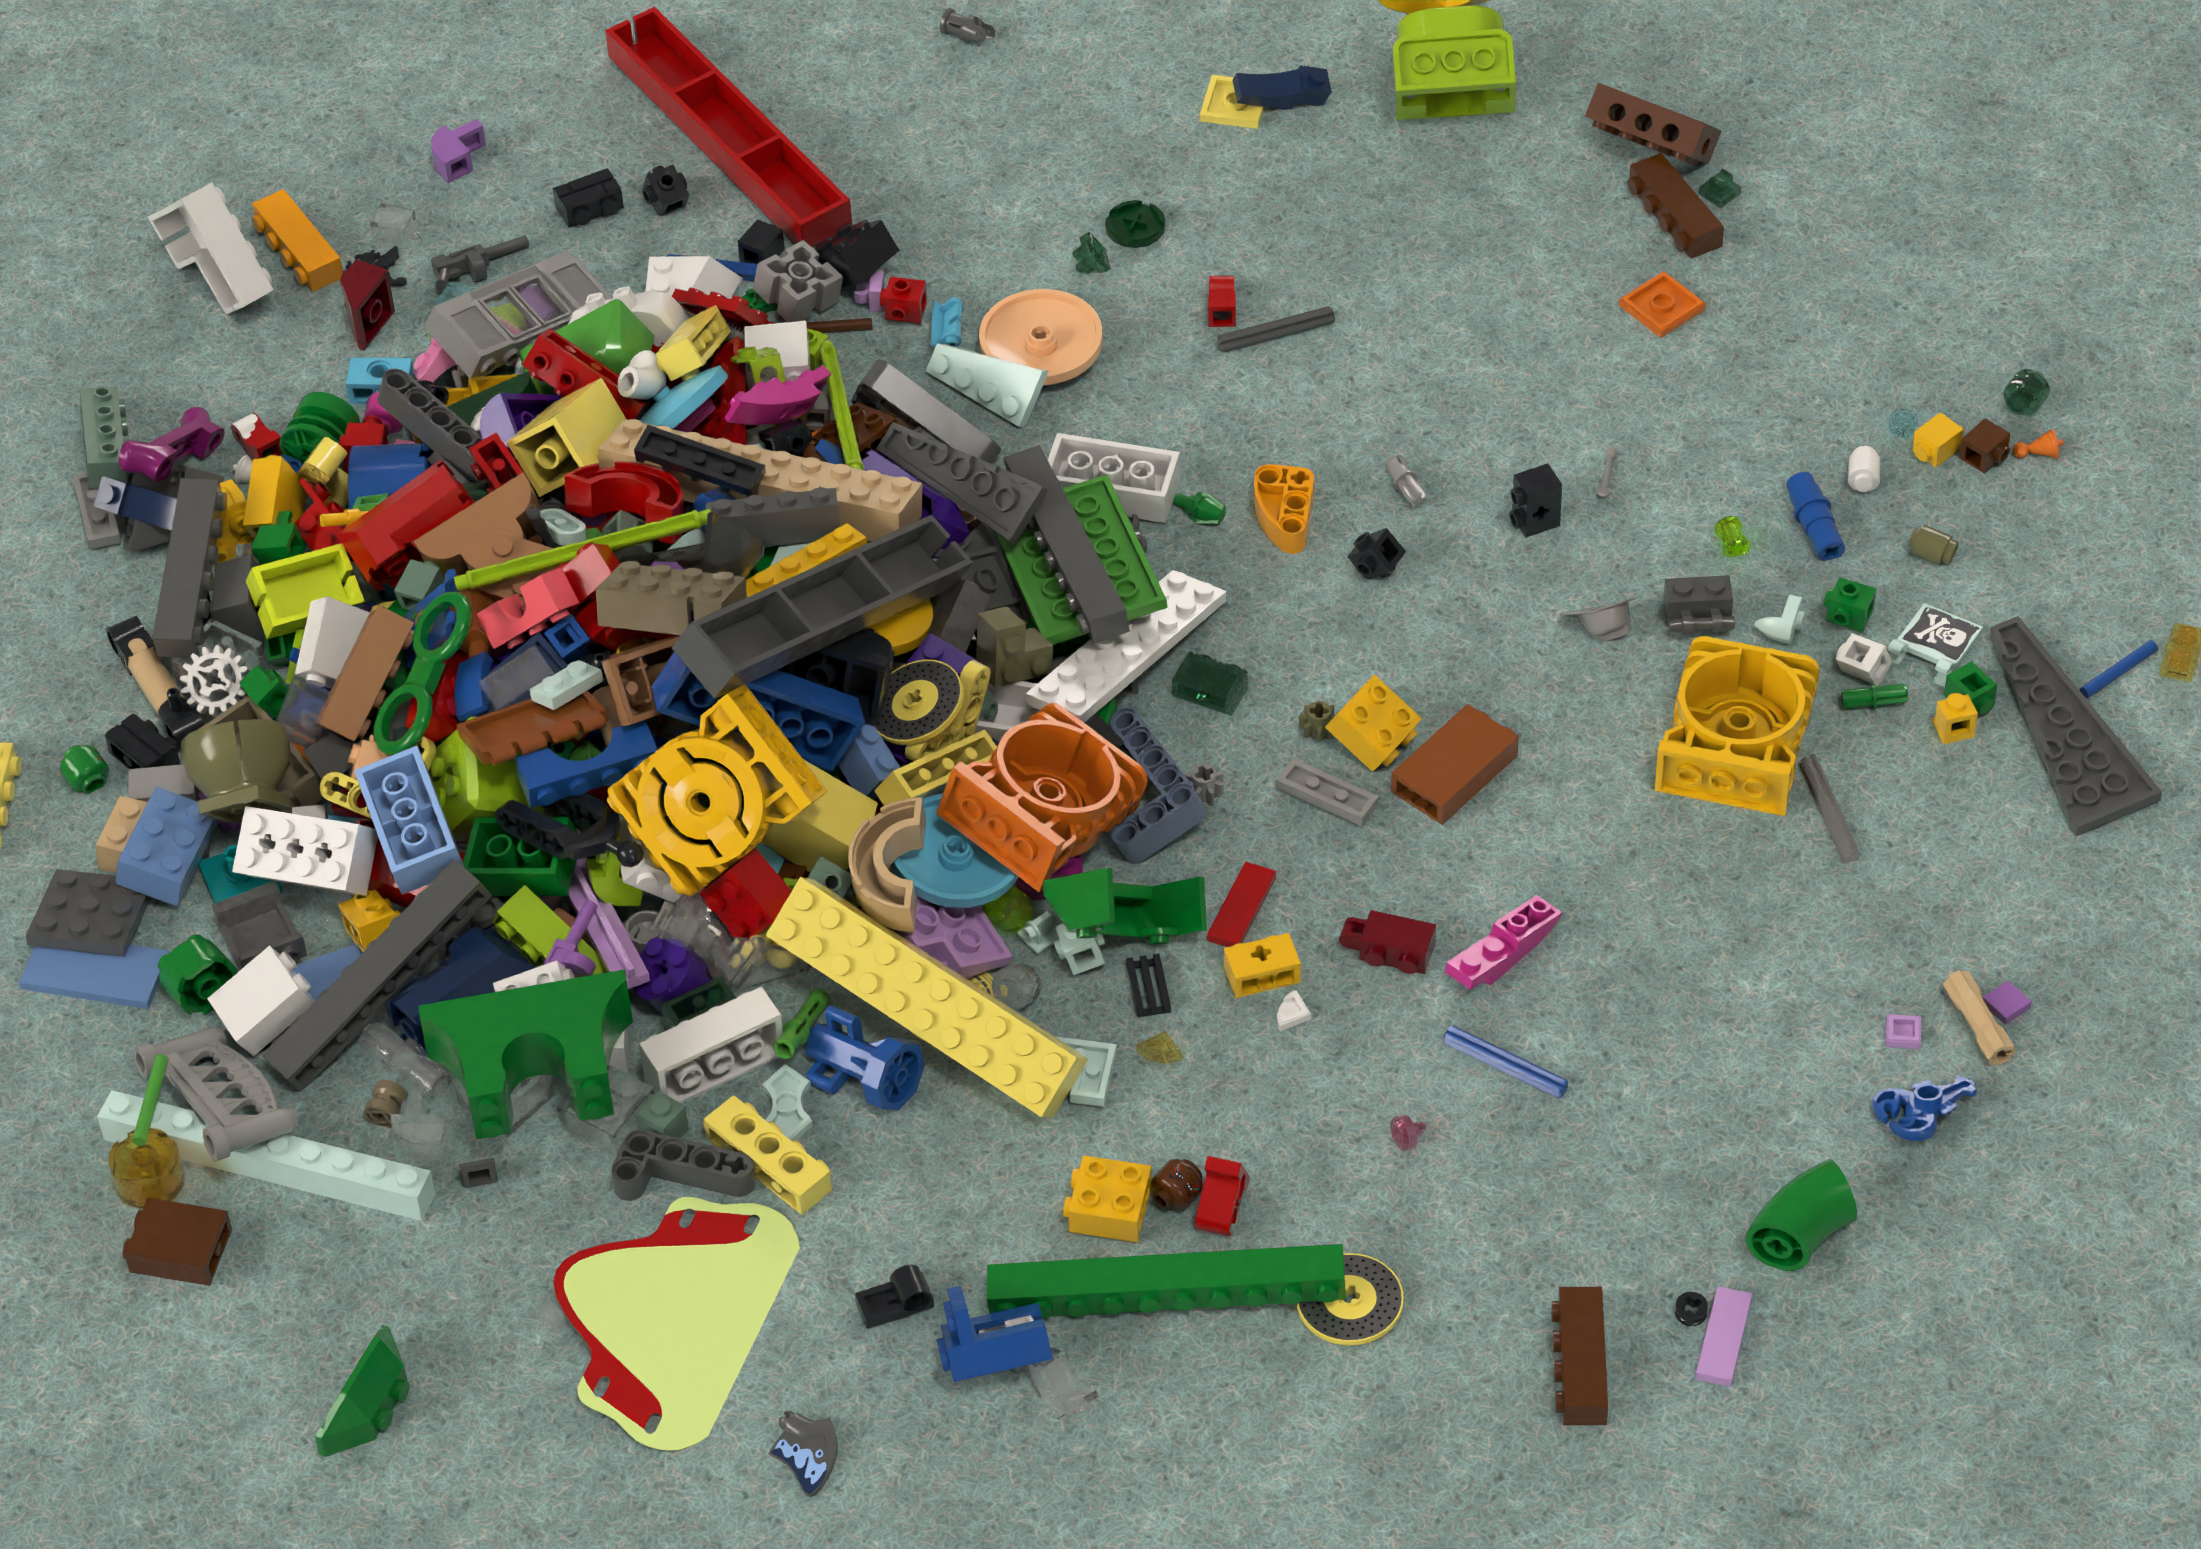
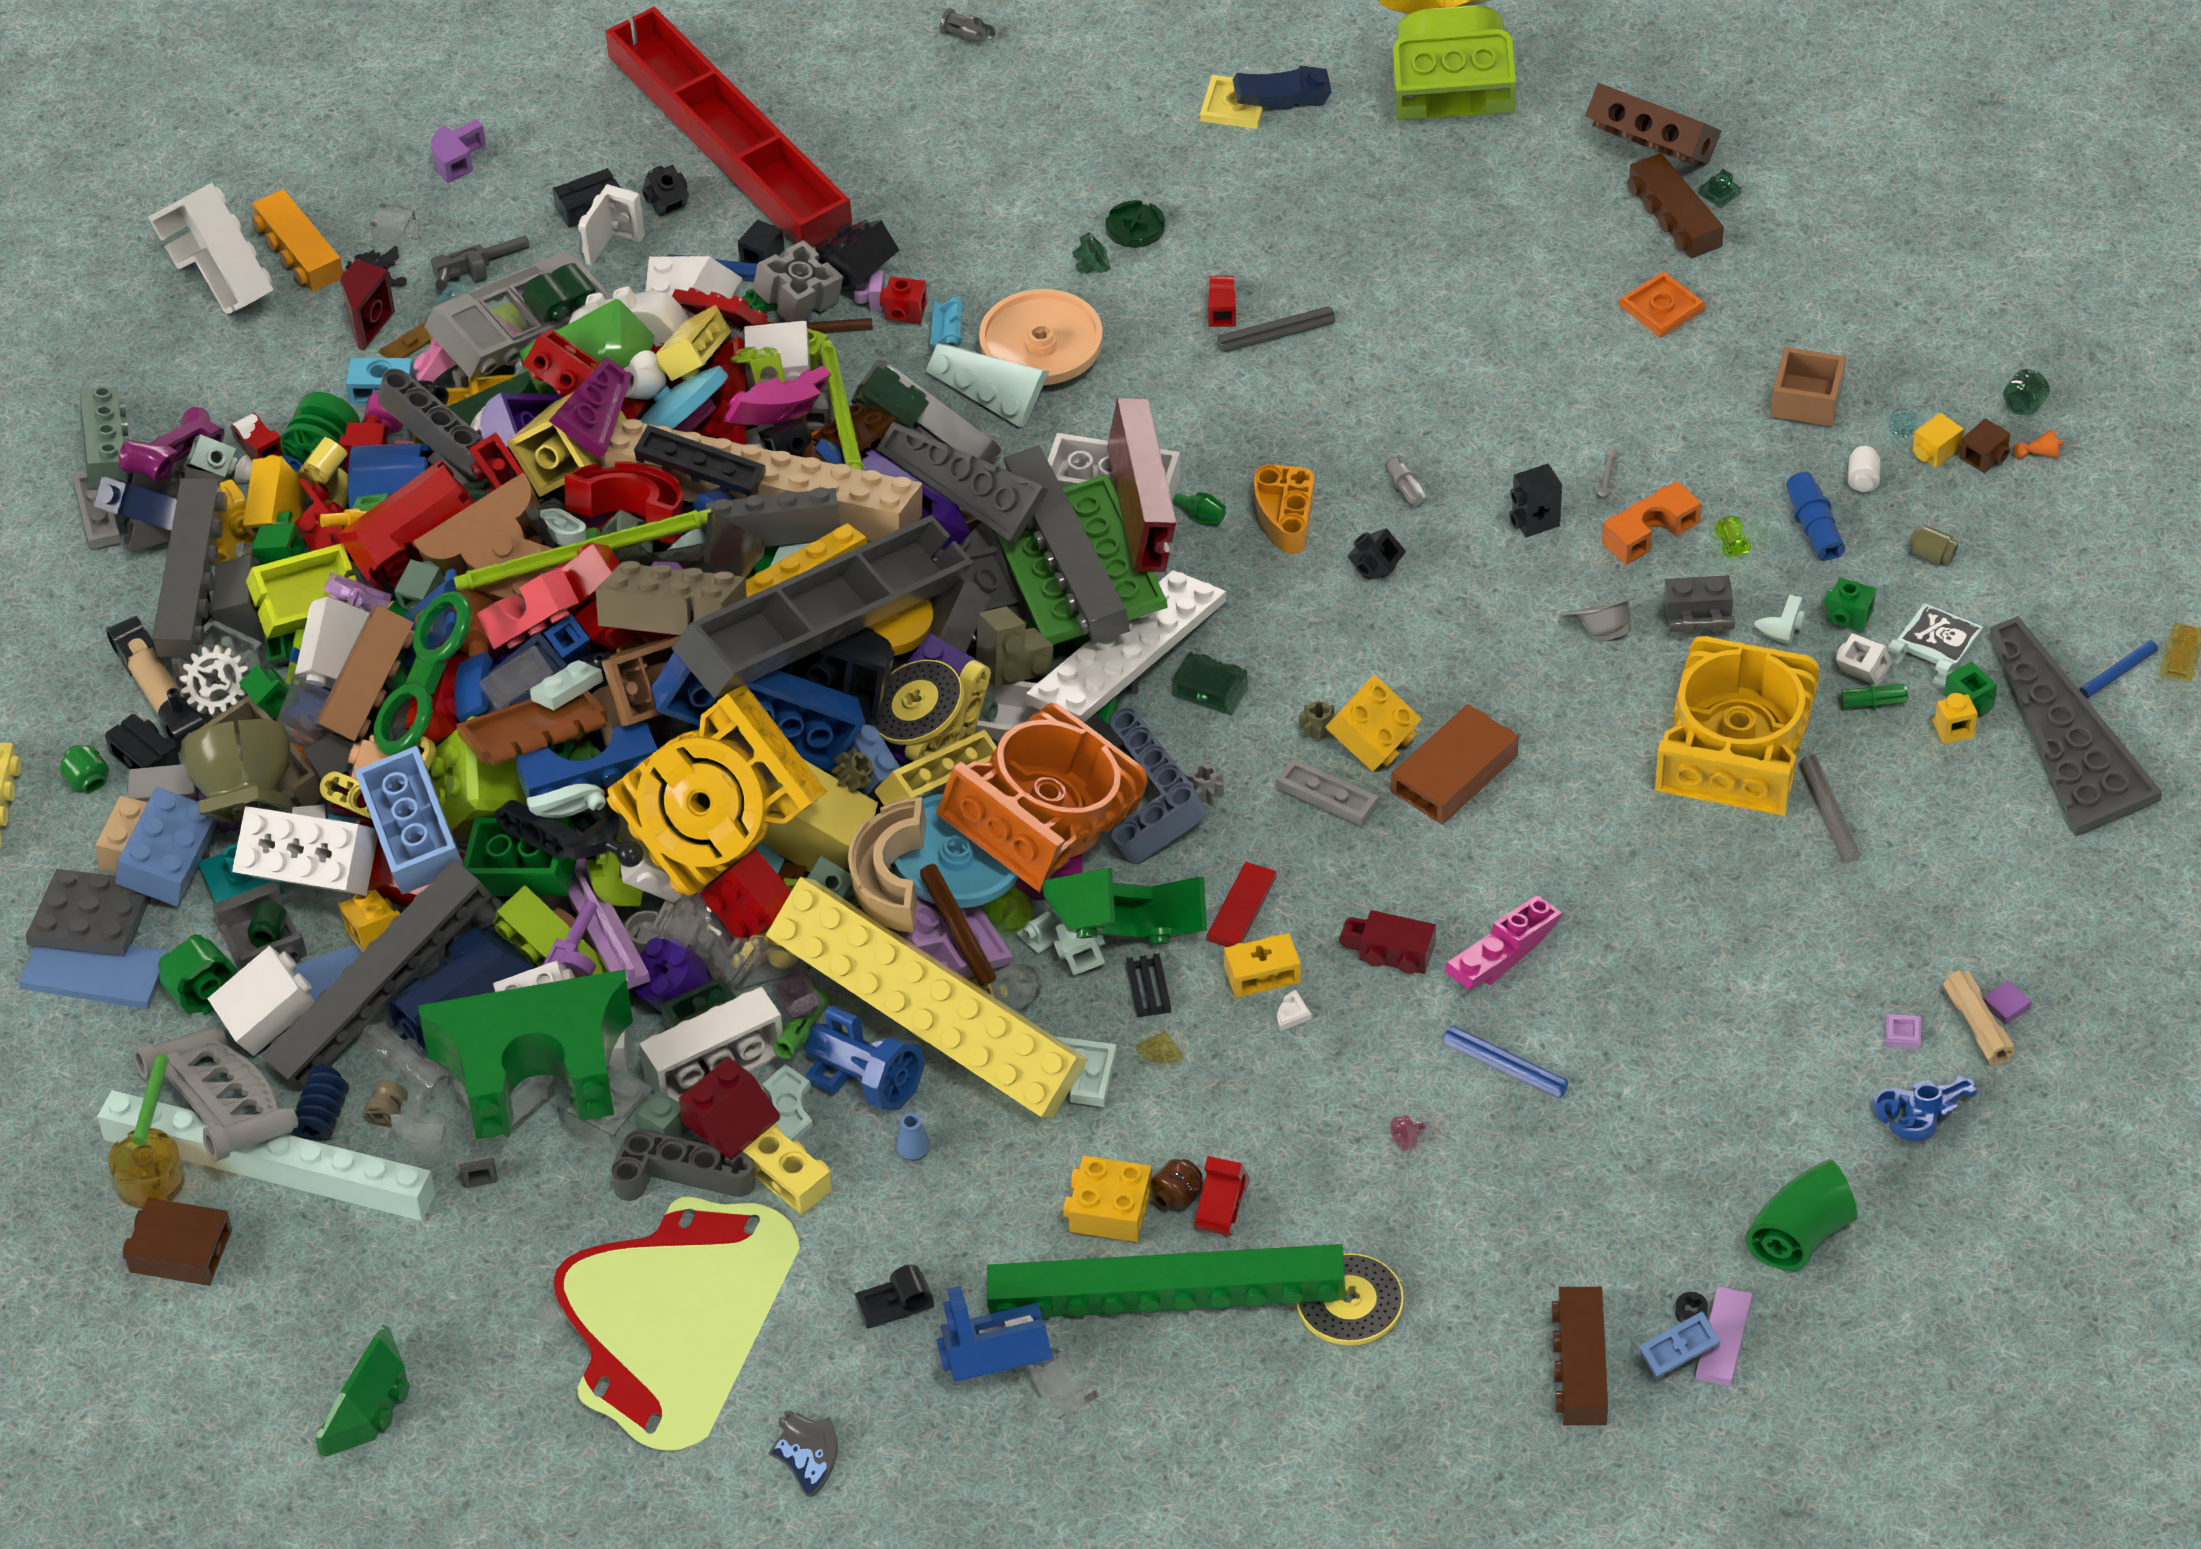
none -> light aqua brick [185,434,237,478]
none -> dark green brick [247,901,287,948]
none -> dark blue piece [291,1064,350,1140]
none -> lavender plate [324,572,392,612]
none -> pearl gold piece [378,320,430,358]
none -> dark green brick [521,263,596,323]
none -> light aqua arm [526,783,606,818]
none -> magenta wing [549,357,632,458]
none -> white bracket [578,184,645,266]
none -> dark red slope [678,1056,780,1161]
none -> plate [773,967,823,1019]
none -> olive gear [831,748,875,793]
none -> clear green brick [857,366,929,430]
none -> medium blue cone [896,1113,930,1160]
none -> reddish brown axle [920,863,996,987]
none -> brick [1107,398,1176,572]
none -> orange arch [1602,481,1702,565]
none -> medium blue hinge [1639,1311,1721,1381]
none -> medium nougat piece [1771,347,1846,427]

